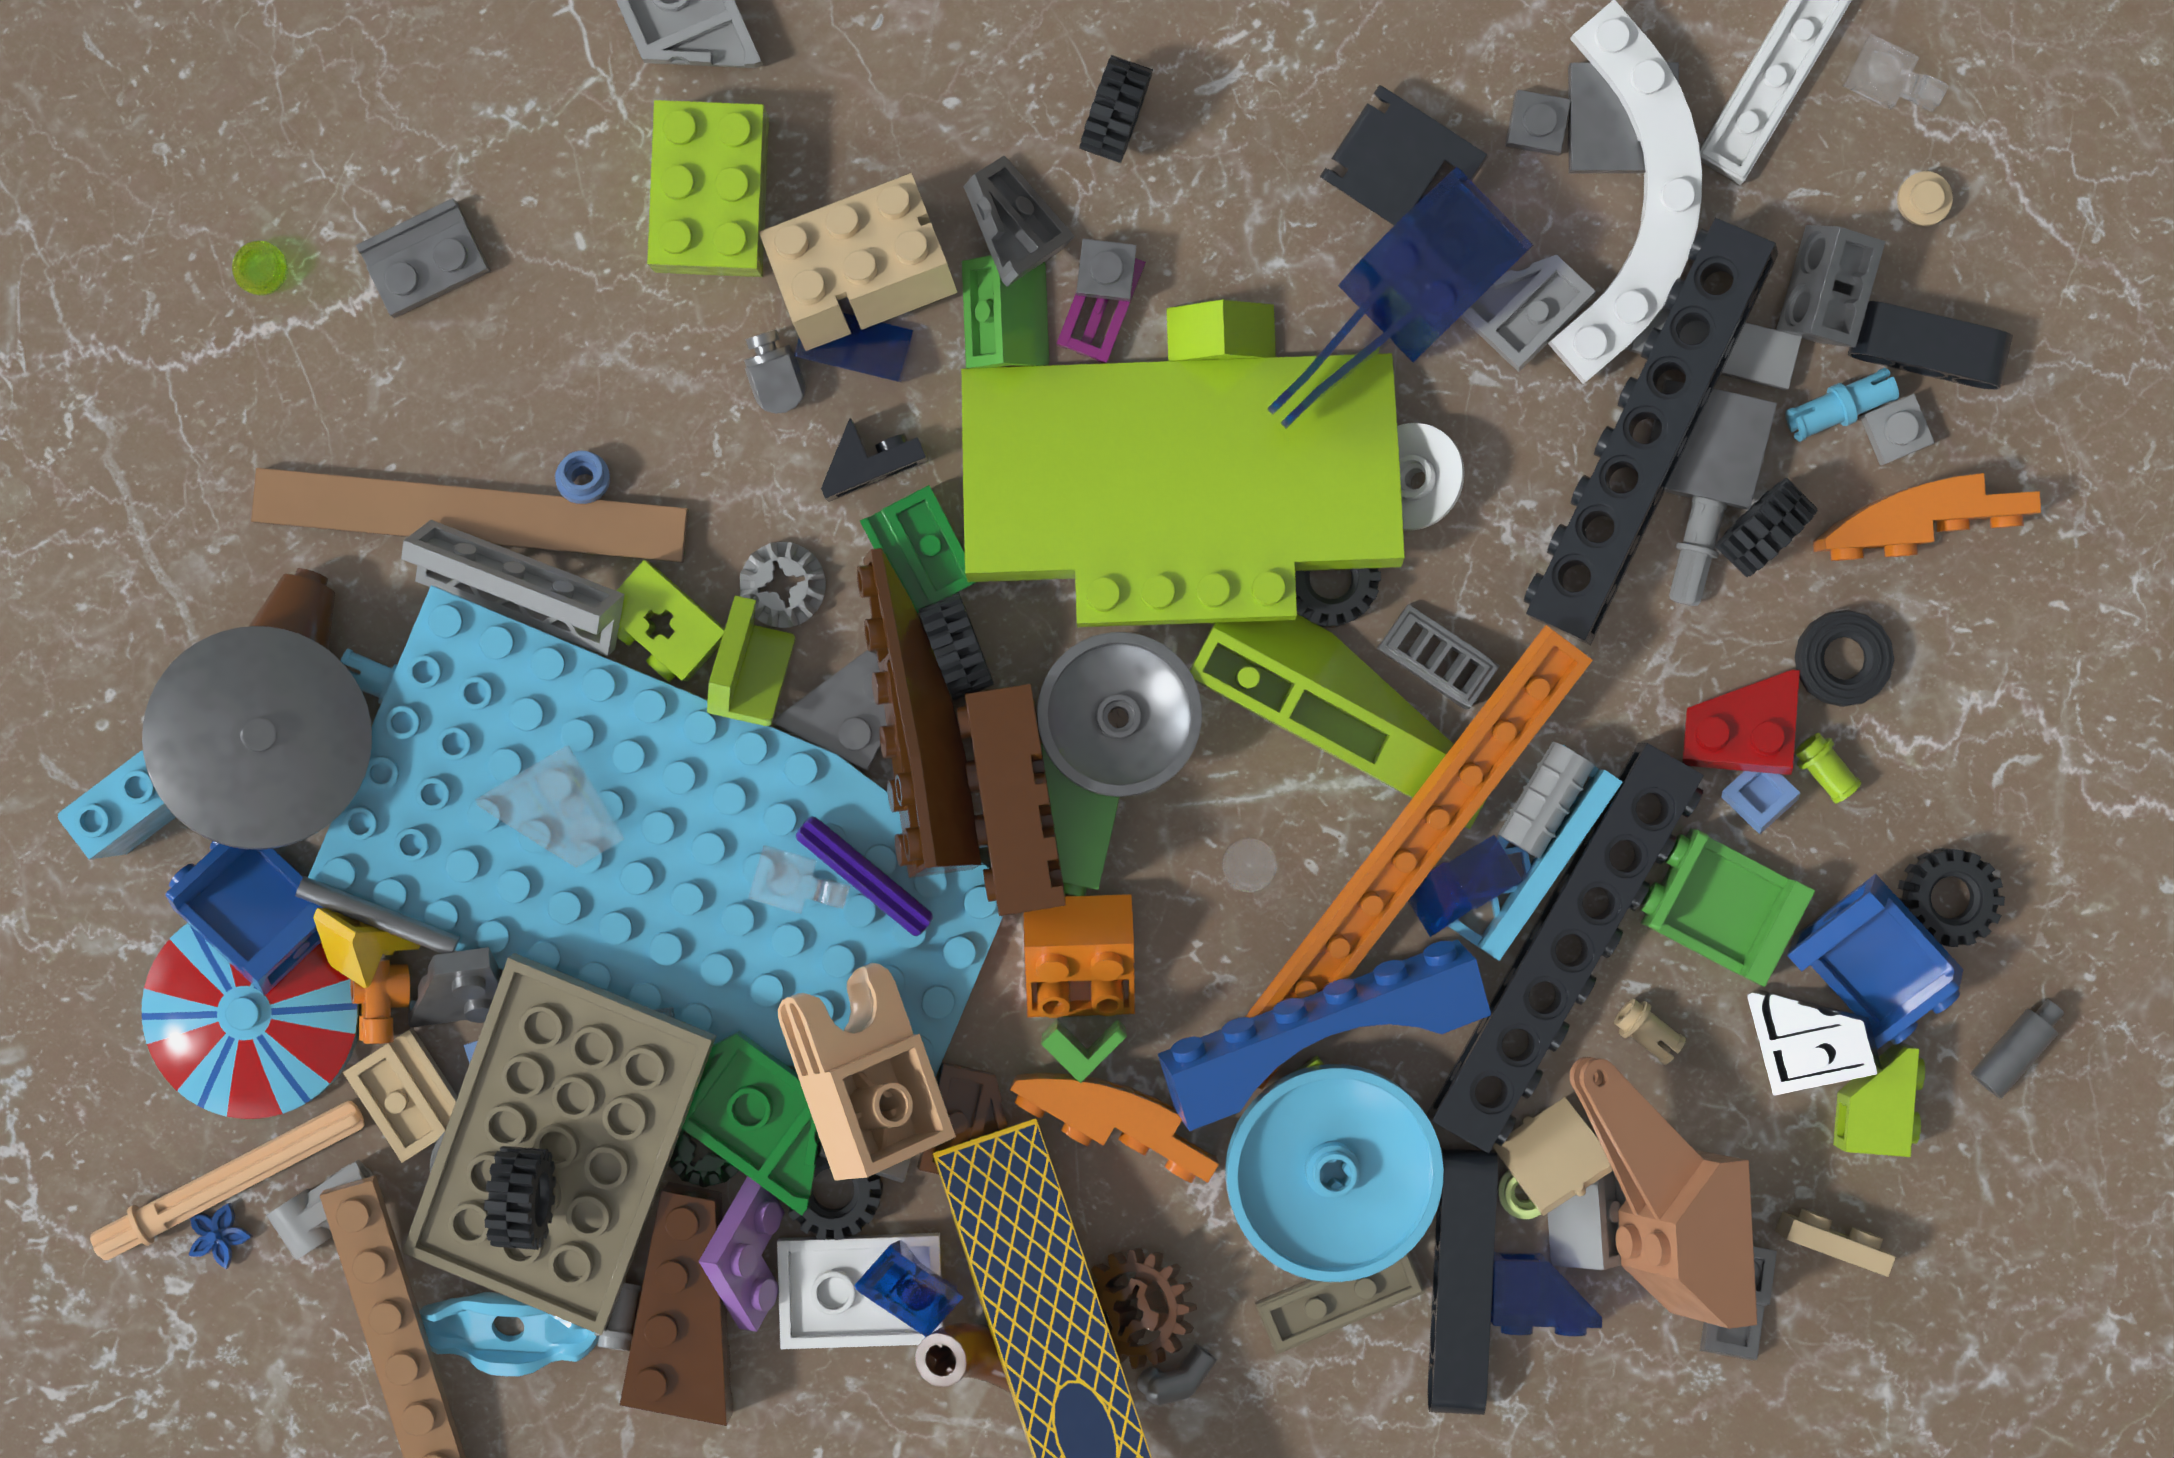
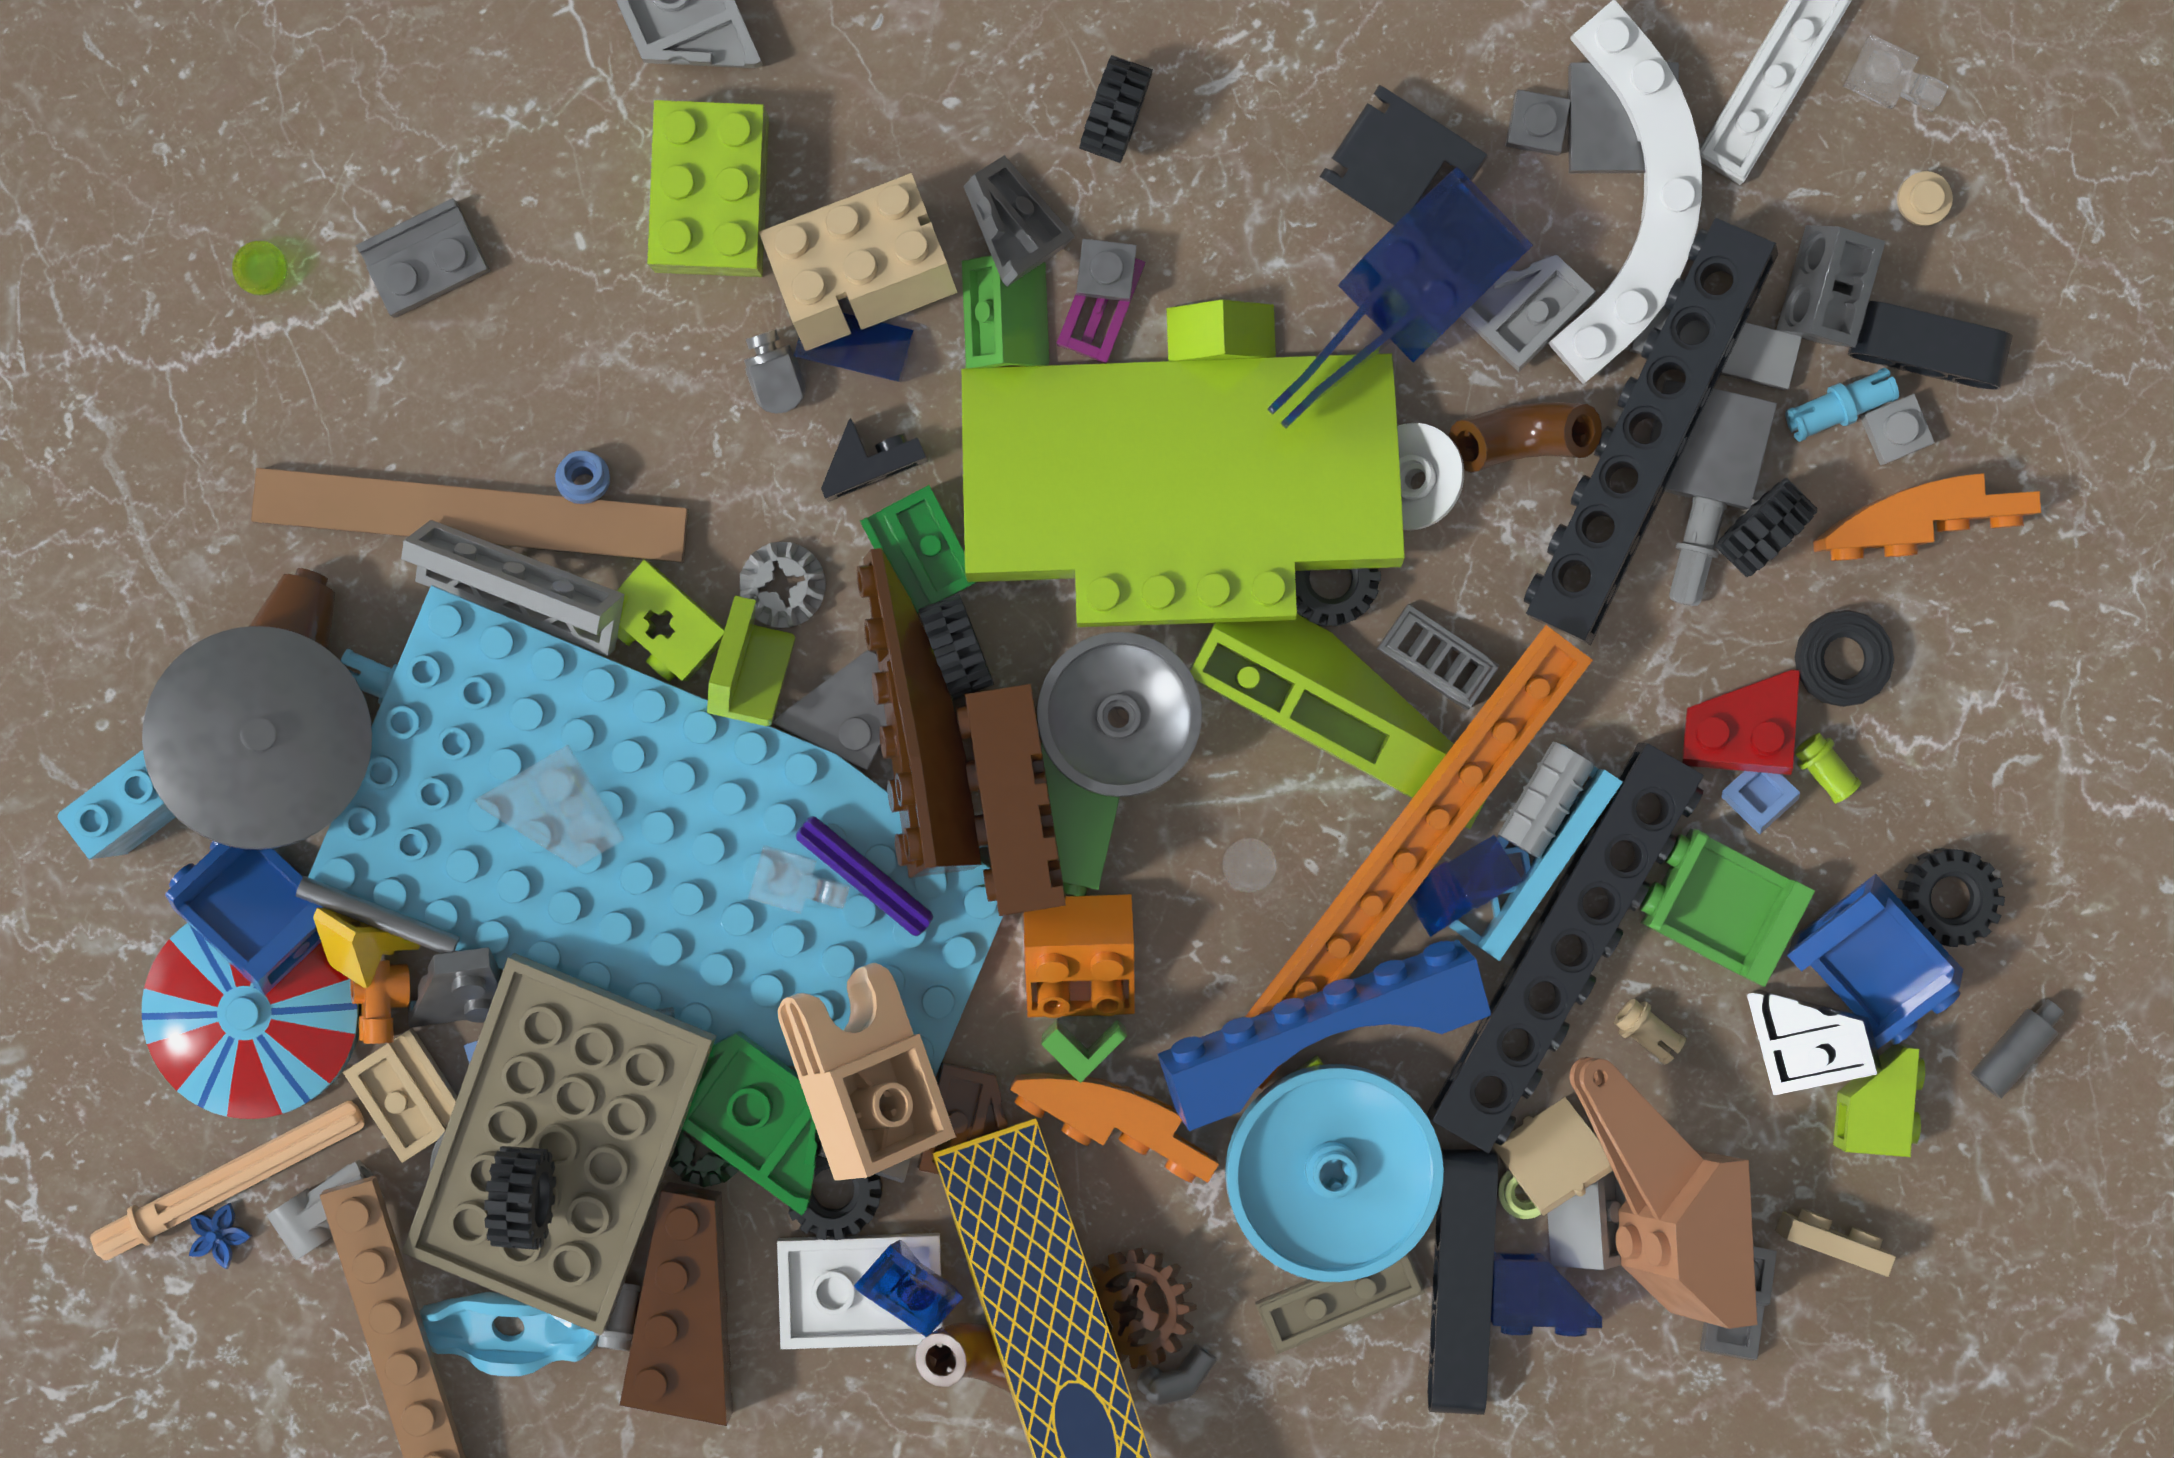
medium lavender plate [699,1176,785,1332] -> none
none -> reddish brown cylinder [1448,402,1602,473]

